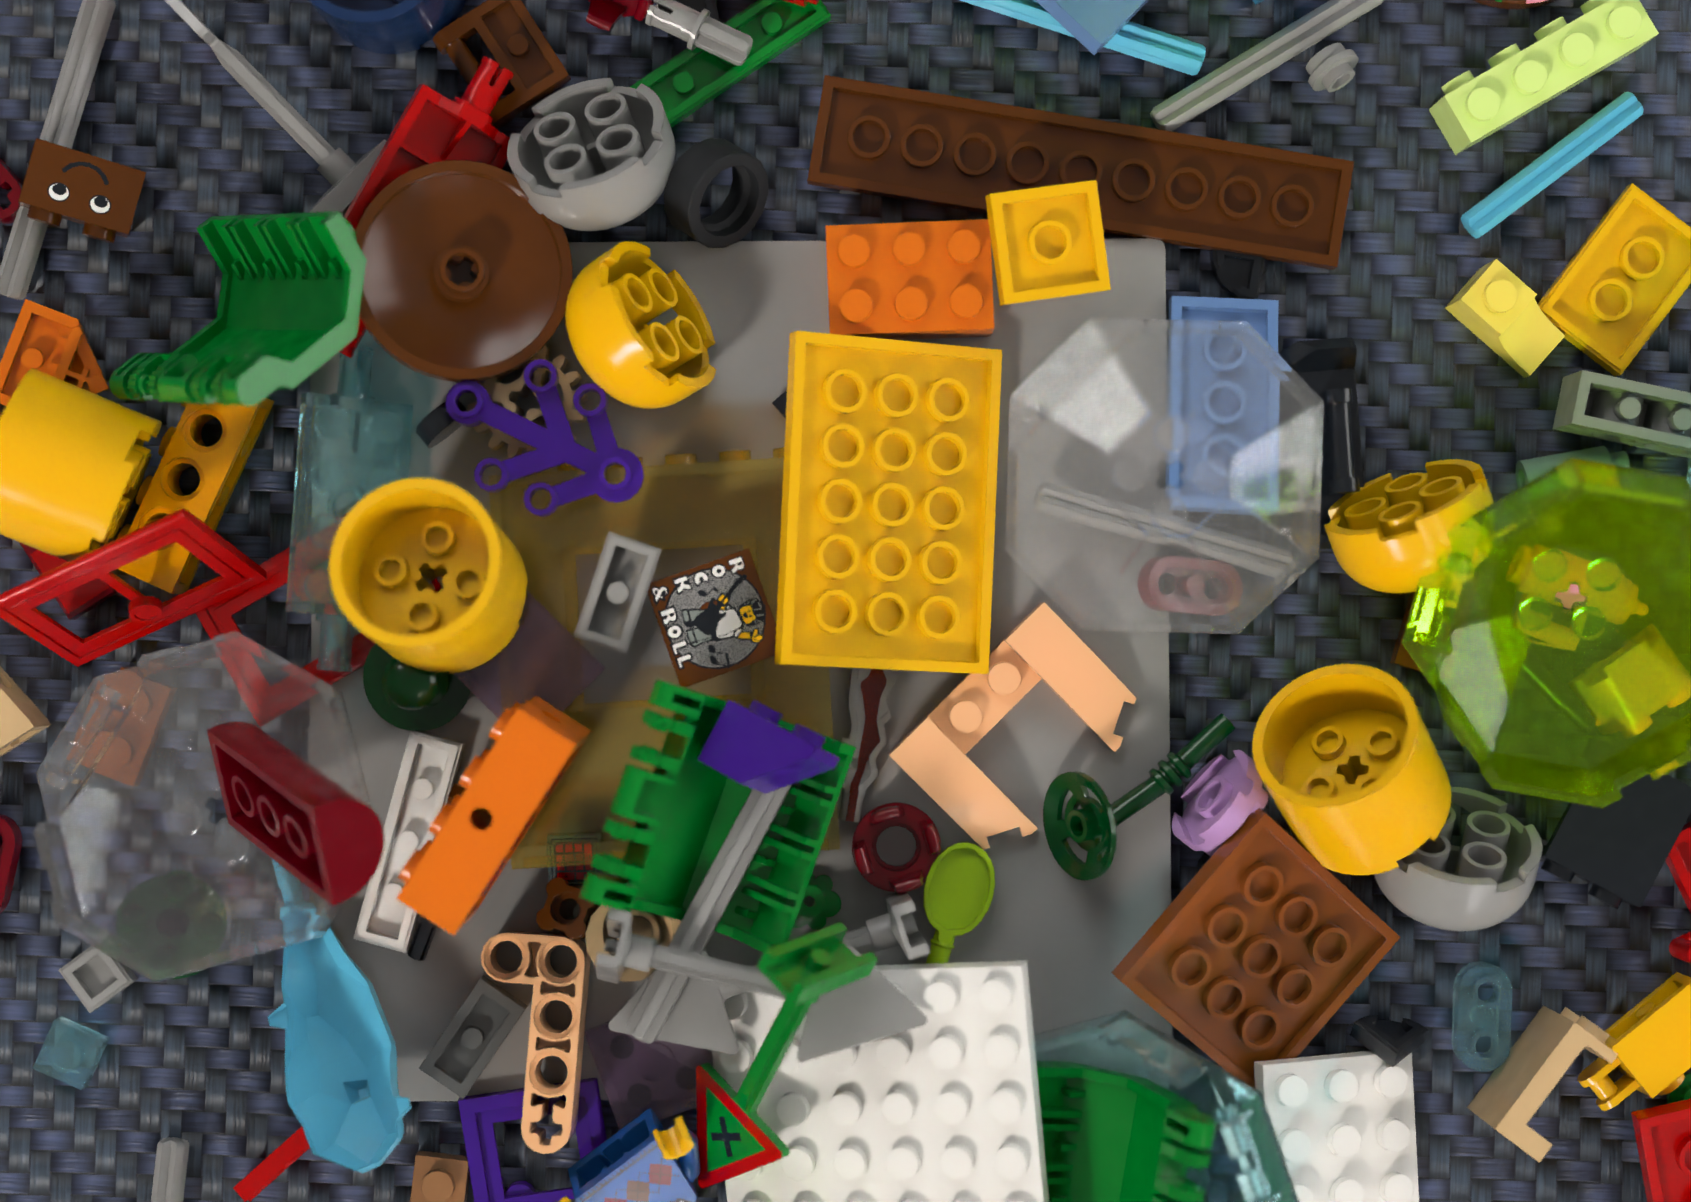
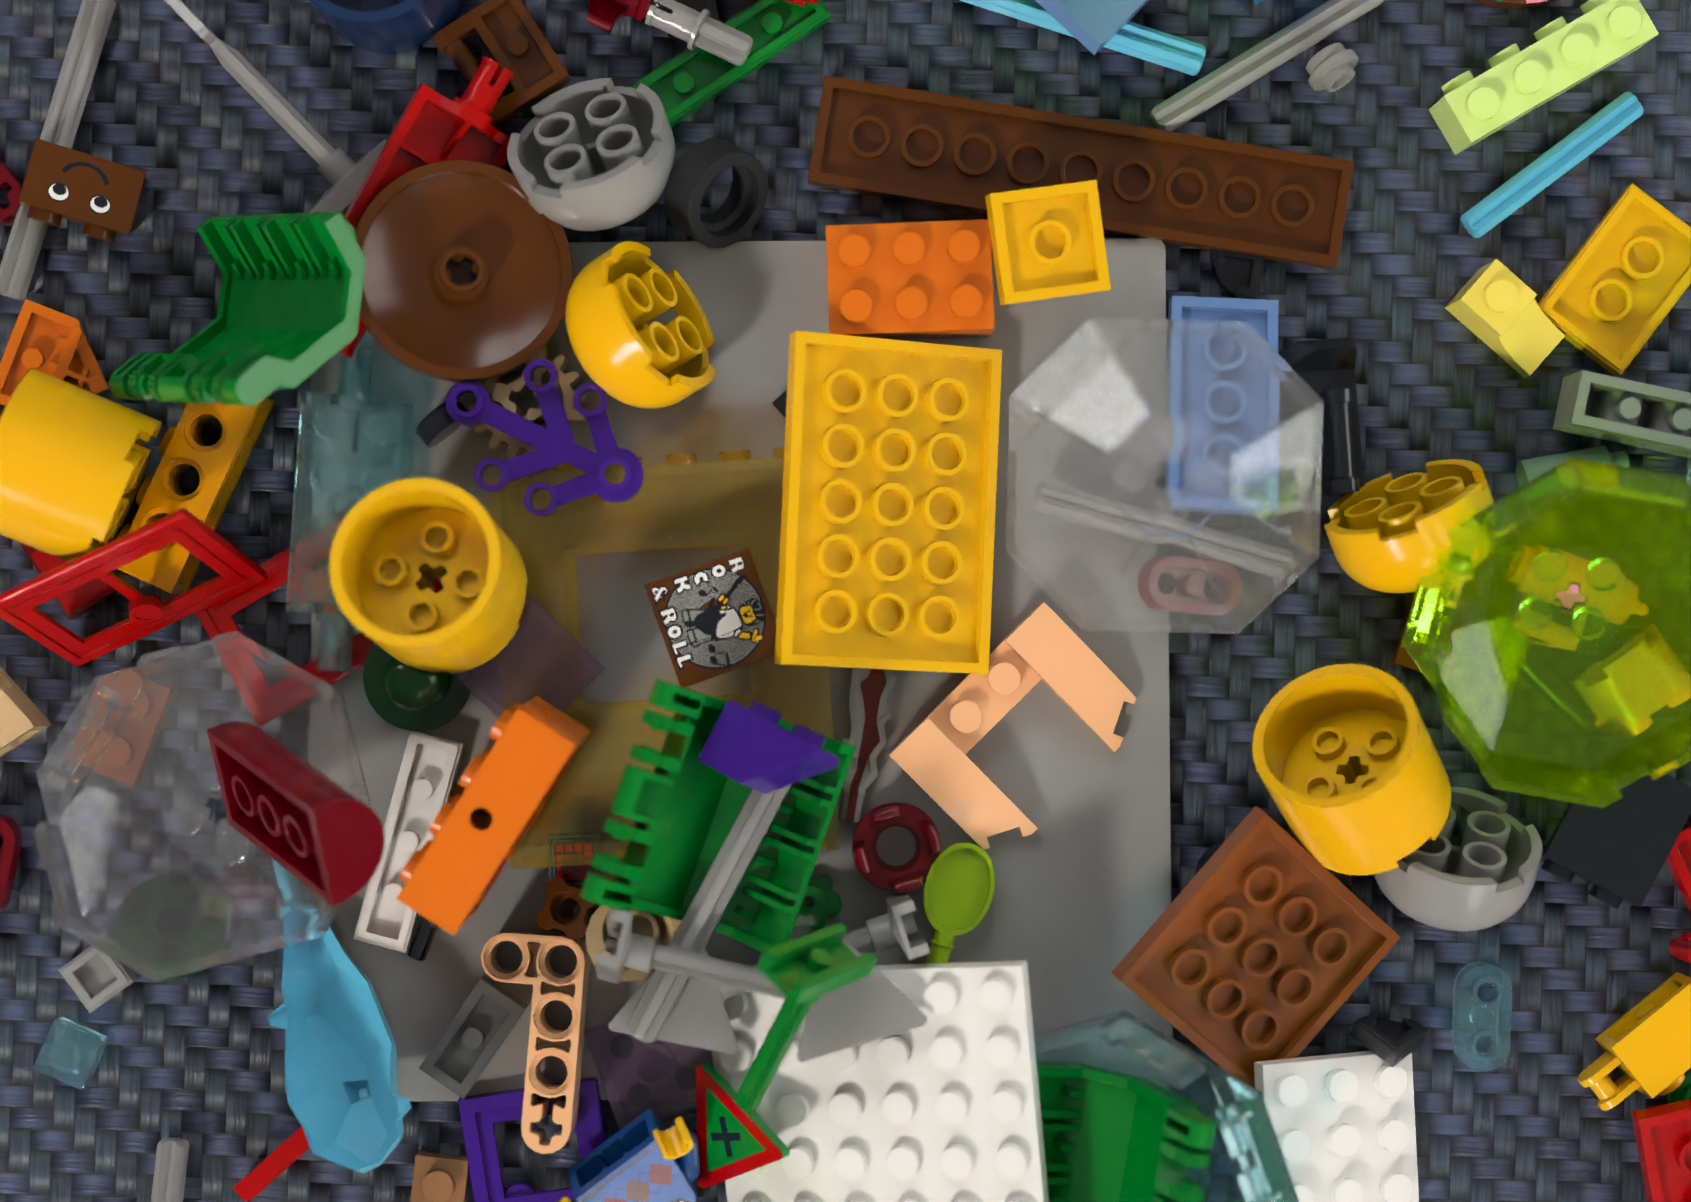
light grey slope [573,531,662,654] -> none
dark green dish [1043,713,1236,881] -> none
lavender plate [1172,750,1269,857] -> none
tan panel [1467,1006,1618,1163] -> none

